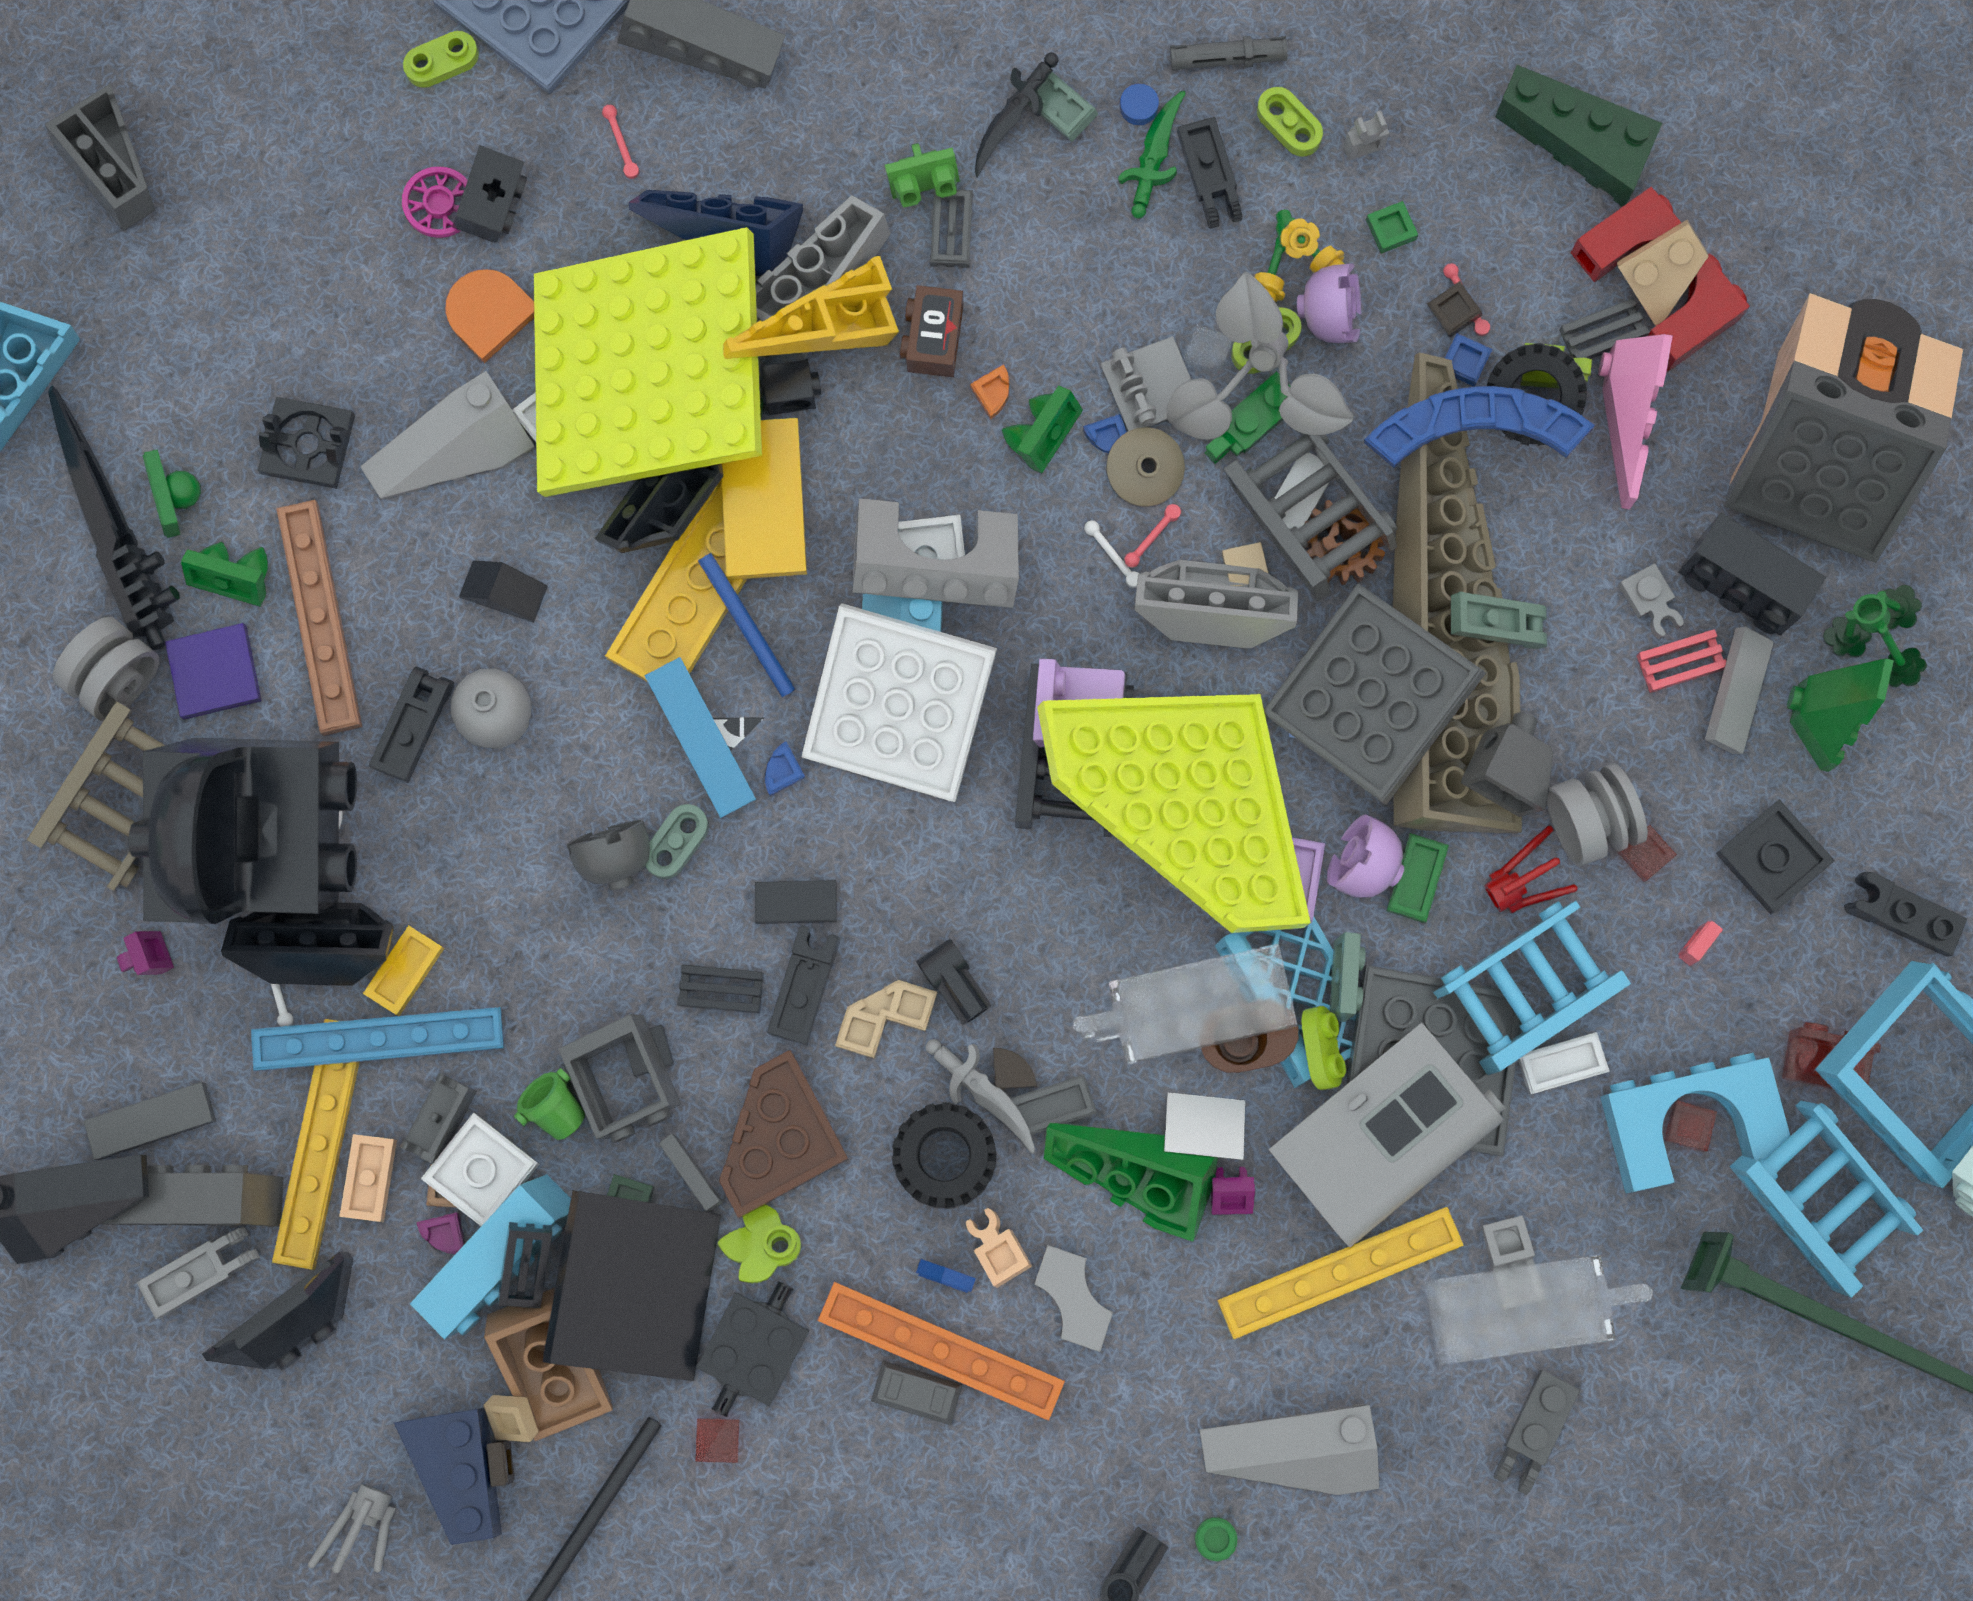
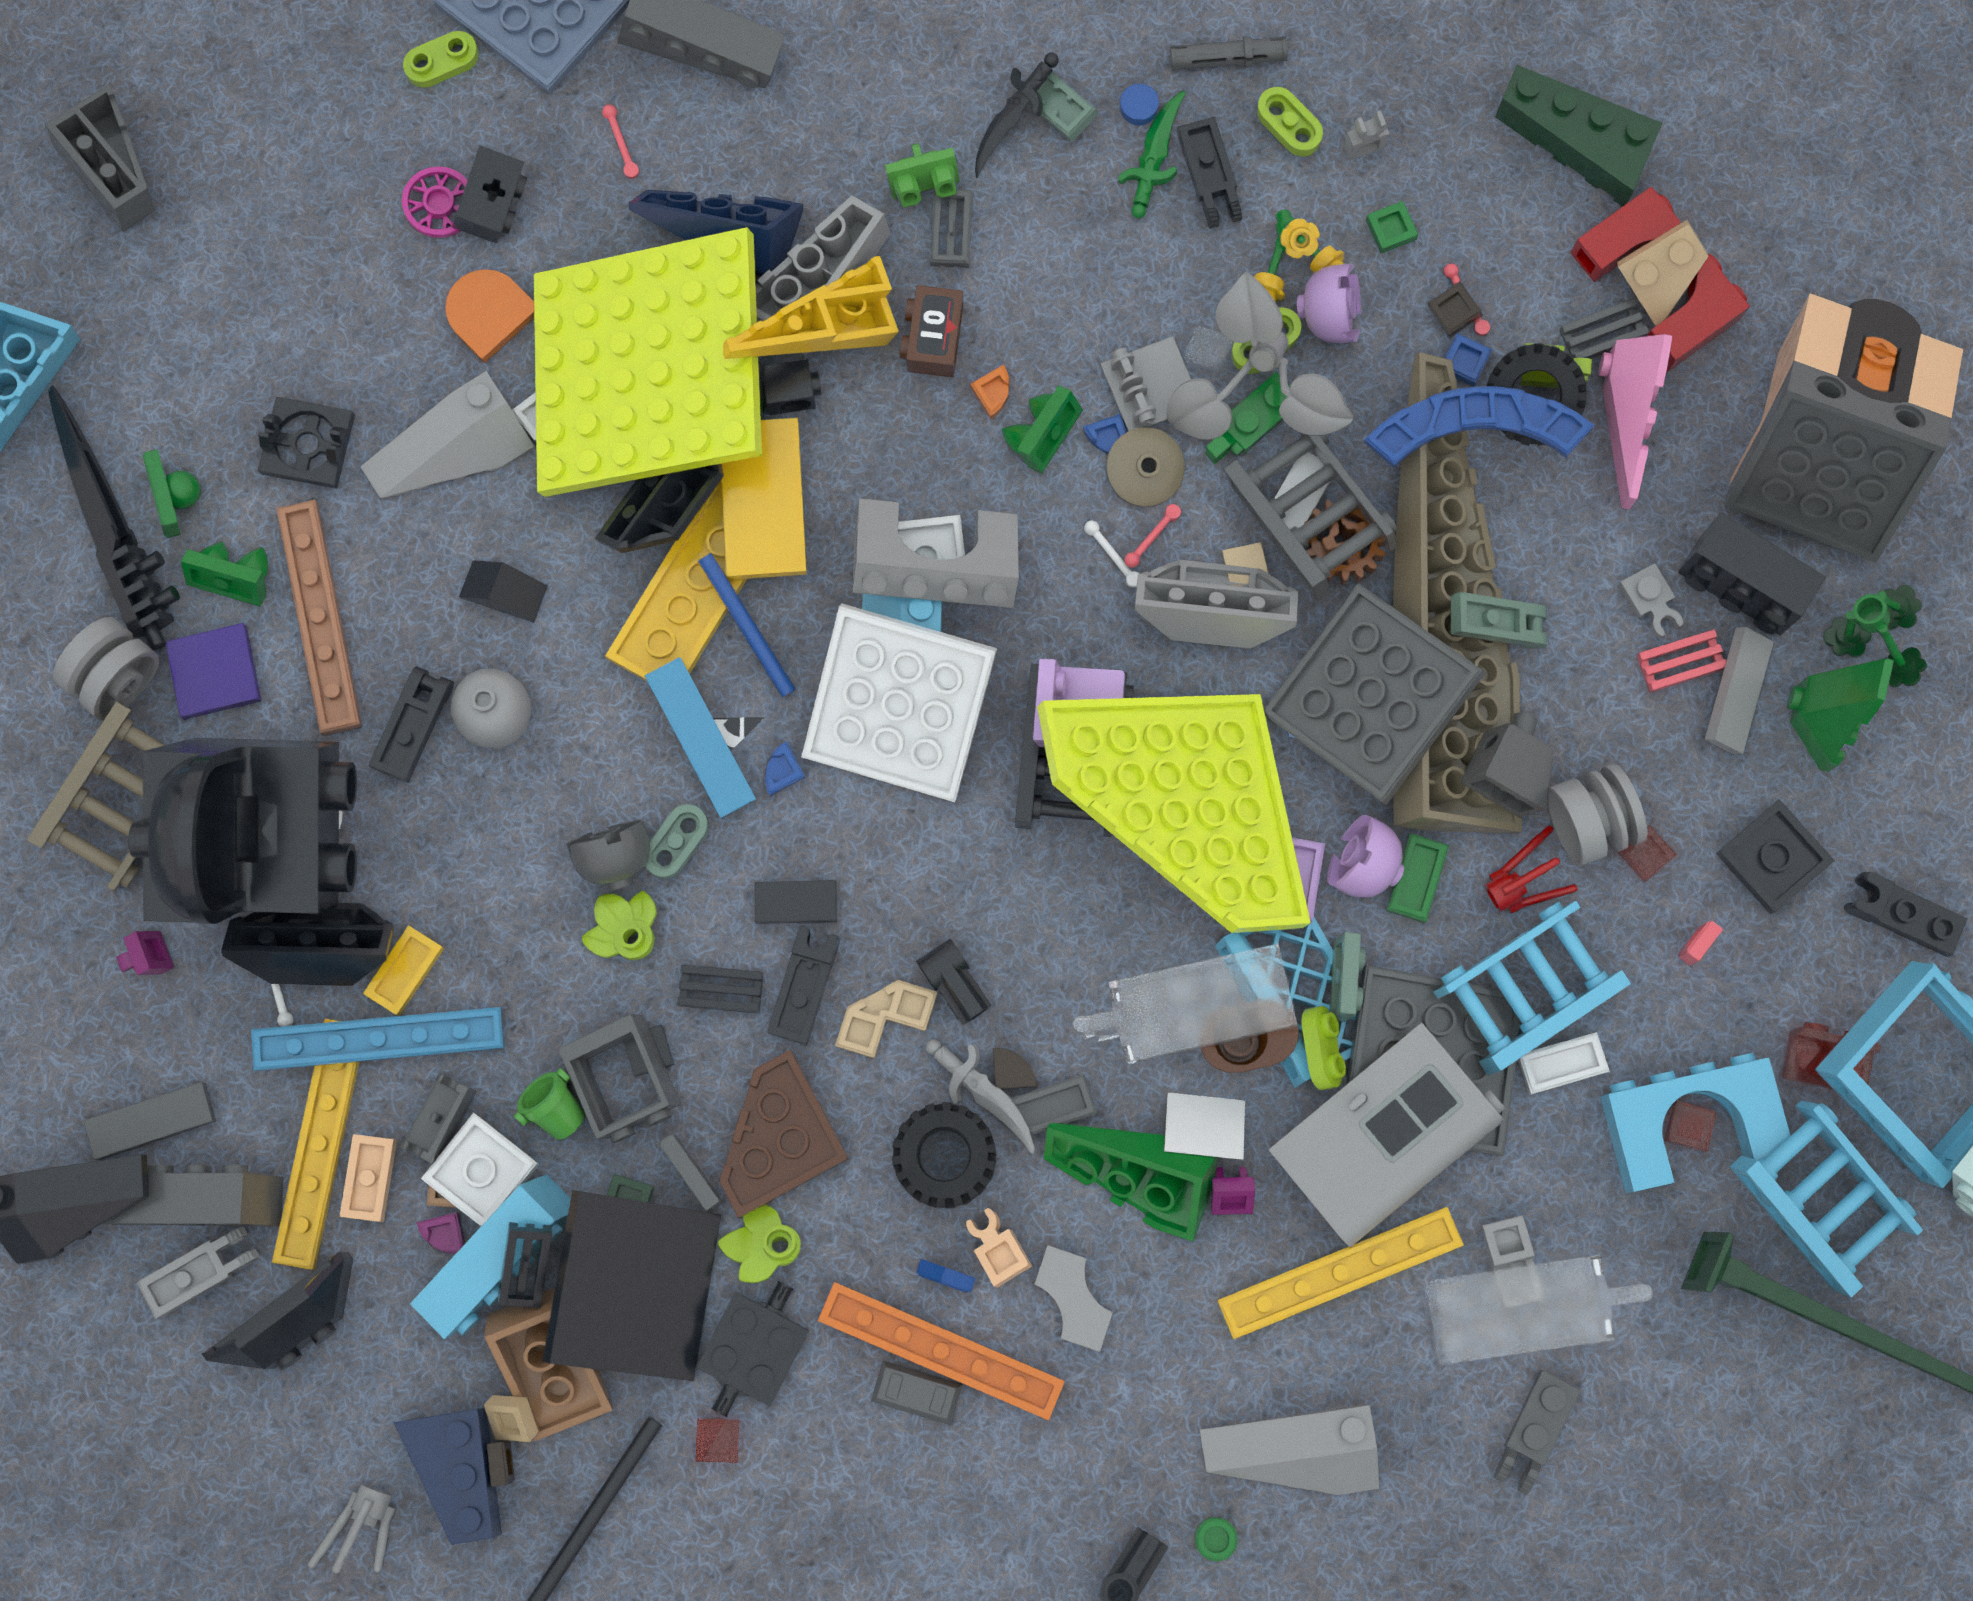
none -> lime plate [582,891,657,960]

